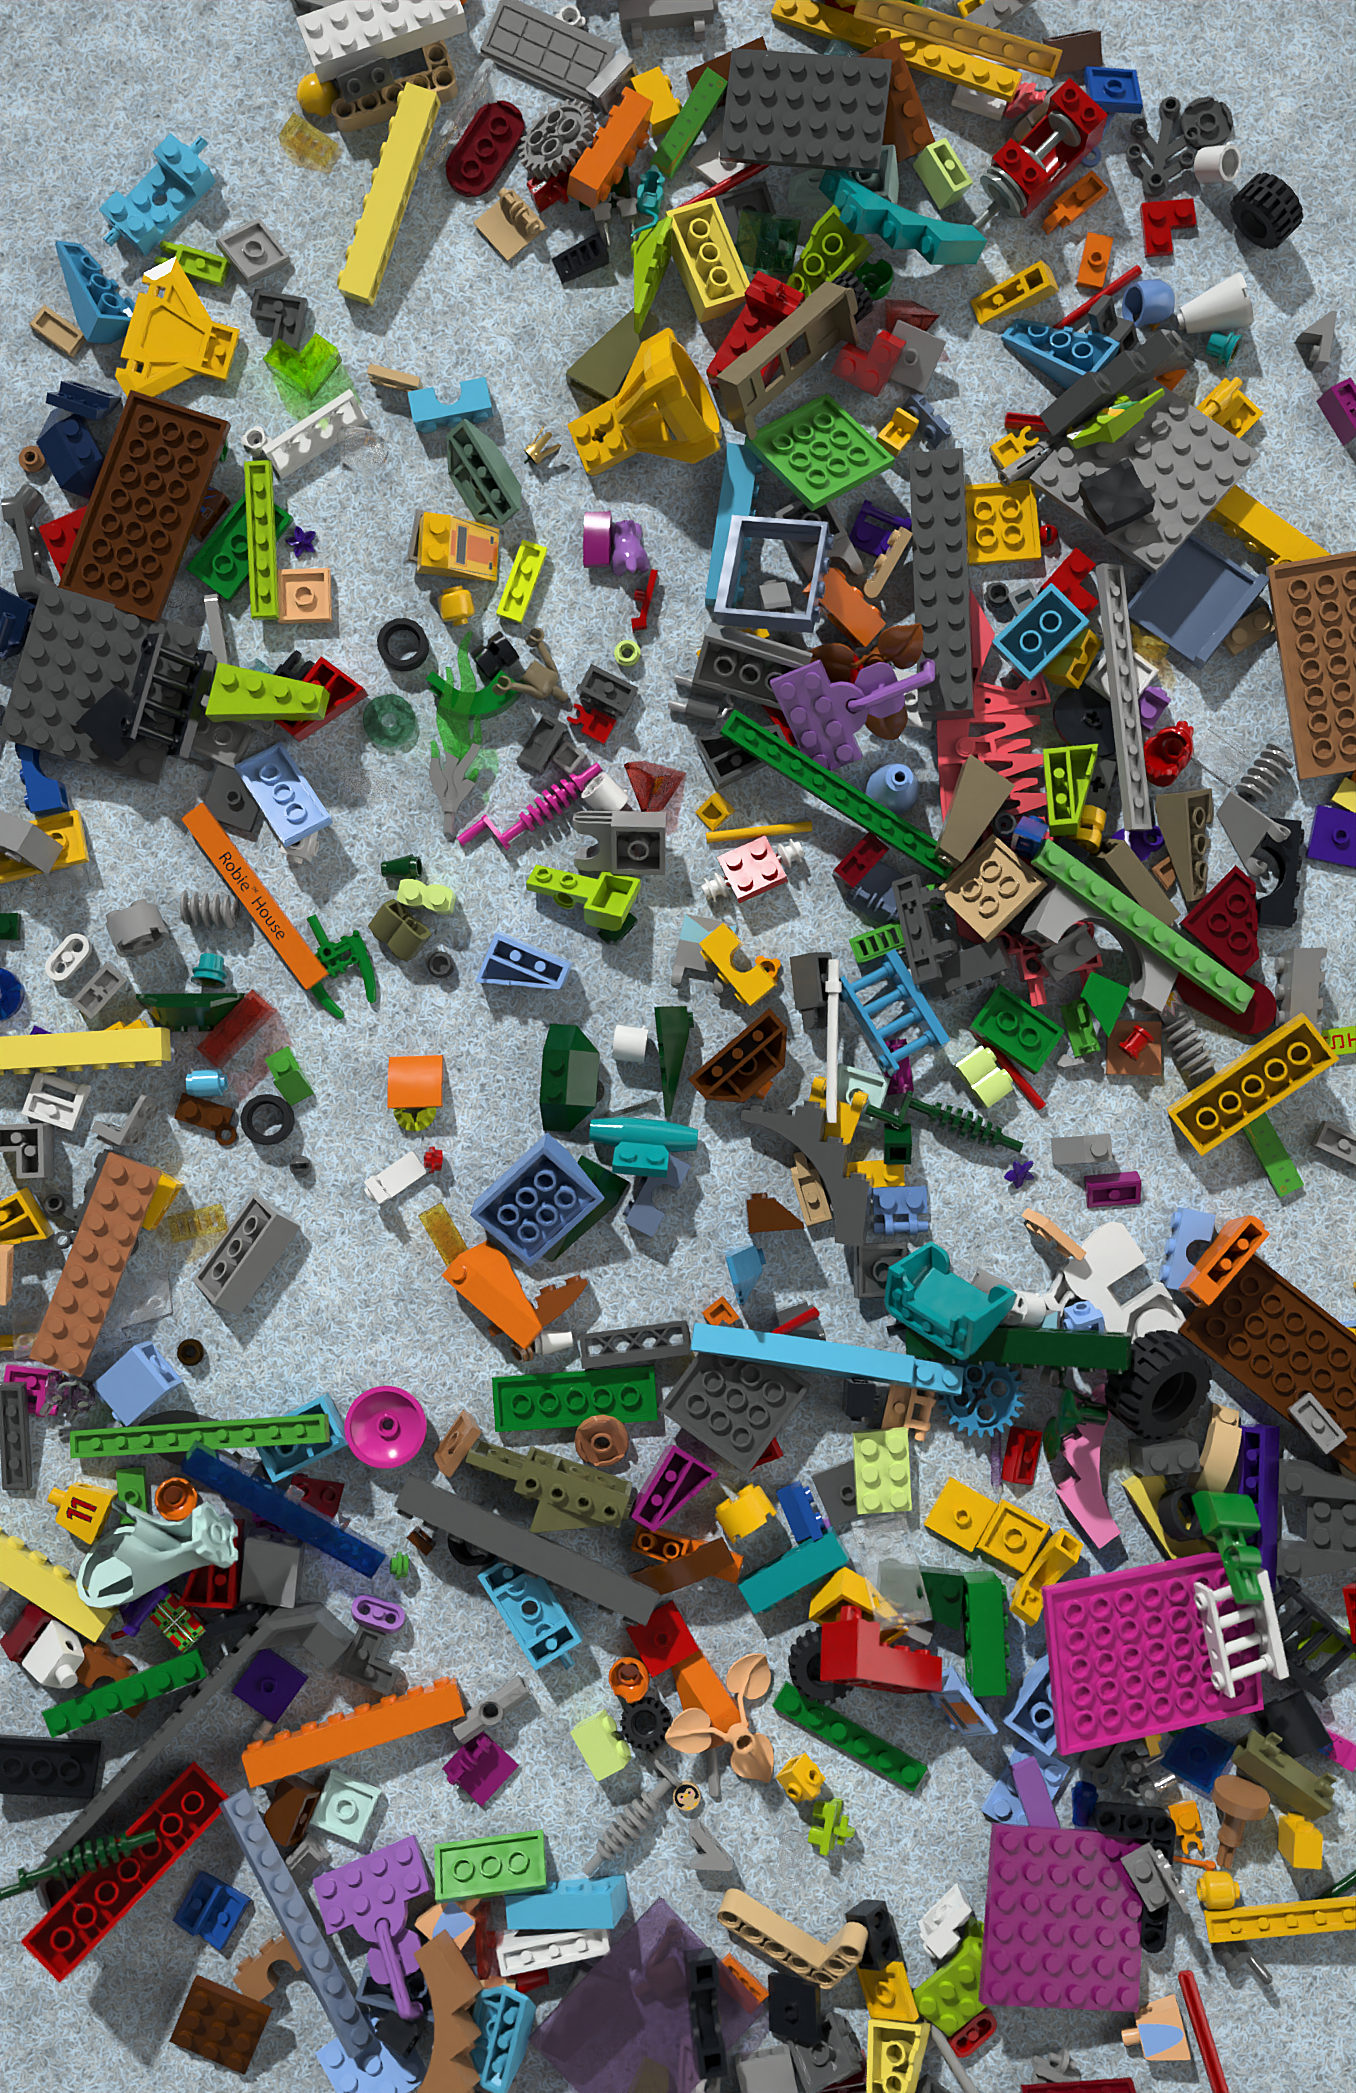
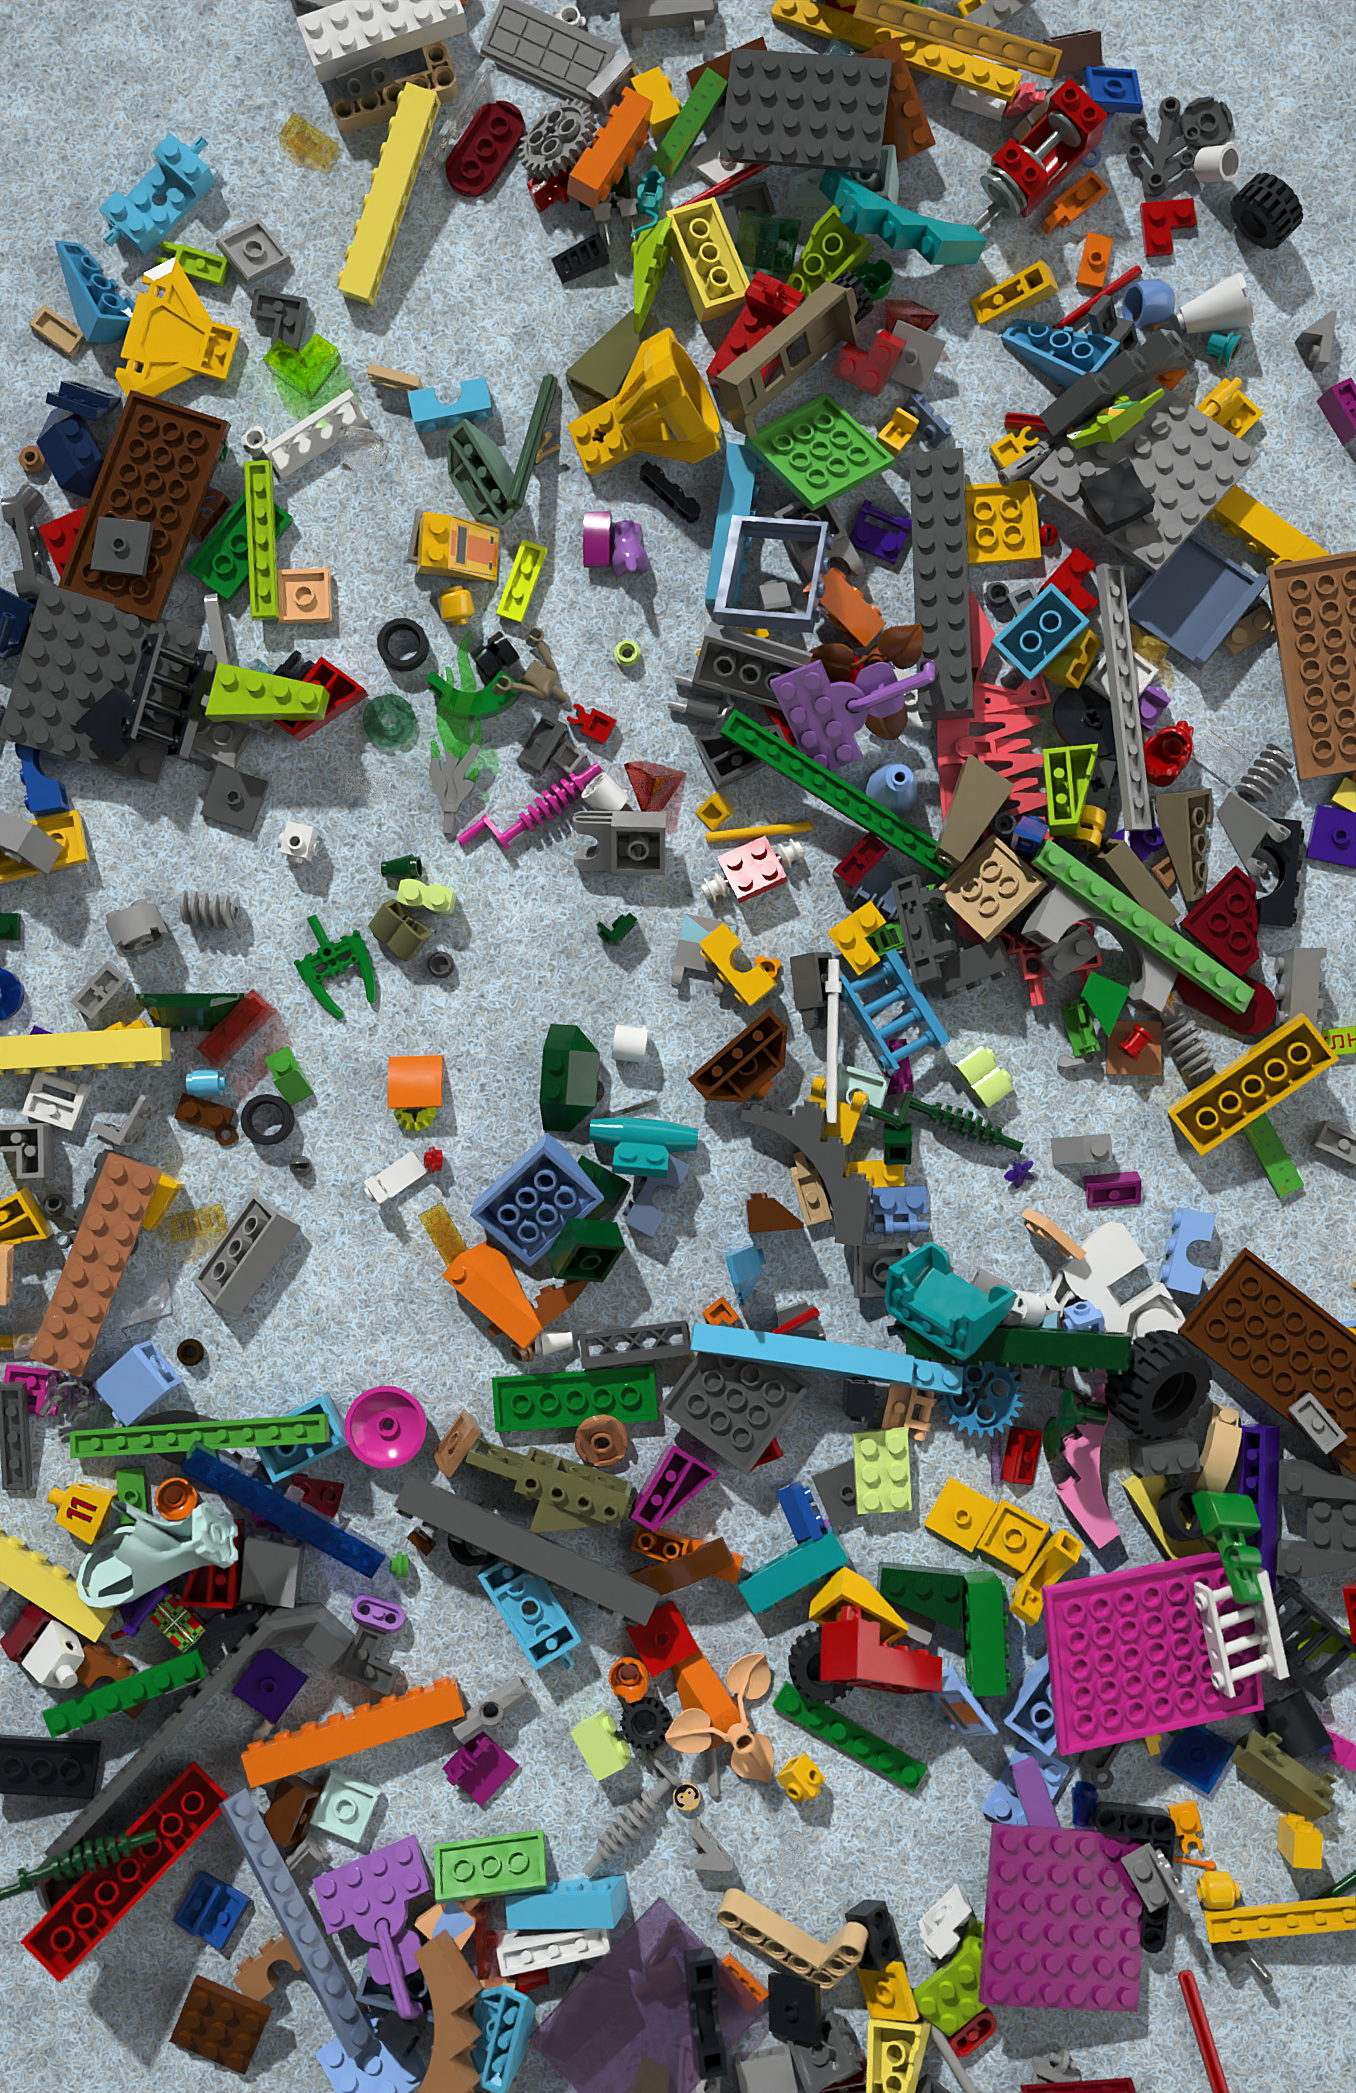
white plate [45,933,92,981] -> none
orange tile [181,803,329,990] -> none
teal piece [191,953,227,988] -> none
light blue tile [234,742,333,848] -> none
dark purple plant [285,525,316,558] -> none
yellow hair [296,73,339,117] -> none
tan hinge [473,188,547,261] -> none
light blue wedge [475,931,574,989] -> none
lime plate [526,864,641,931] -> none
dark grey bracket [576,664,639,718] -> none
red piece [631,569,658,633] -> none
dark green wedge [654,1006,694,1117] -> none
yellow brick [714,1482,777,1544] -> none
dark grey bush [779,631,812,652] -> none
lime hips [807,1798,855,1856] -> none
clear piece [851,1511,932,1632] -> none
tan plate [862,526,913,598] -> none
yellowish green brick [913,137,973,210] -> none
green plate [969,984,1065,1075] -> none
red bar [971,1030,1046,1111] -> none
piece [1120,1748,1177,1807] -> none
light nougat torso [1120,1994,1191,2061] -> none
orange slope [1178,1215,1270,1308] -> none
medium nougat piece [1211,1775,1270,1869] -> none
none -> dark grey plate [90,516,154,578]
none -> dark green axle [507,374,558,510]
none -> dark green brick [547,1217,626,1283]
none -> black hinge [639,461,701,524]
none -> yellow plate [827,900,887,976]

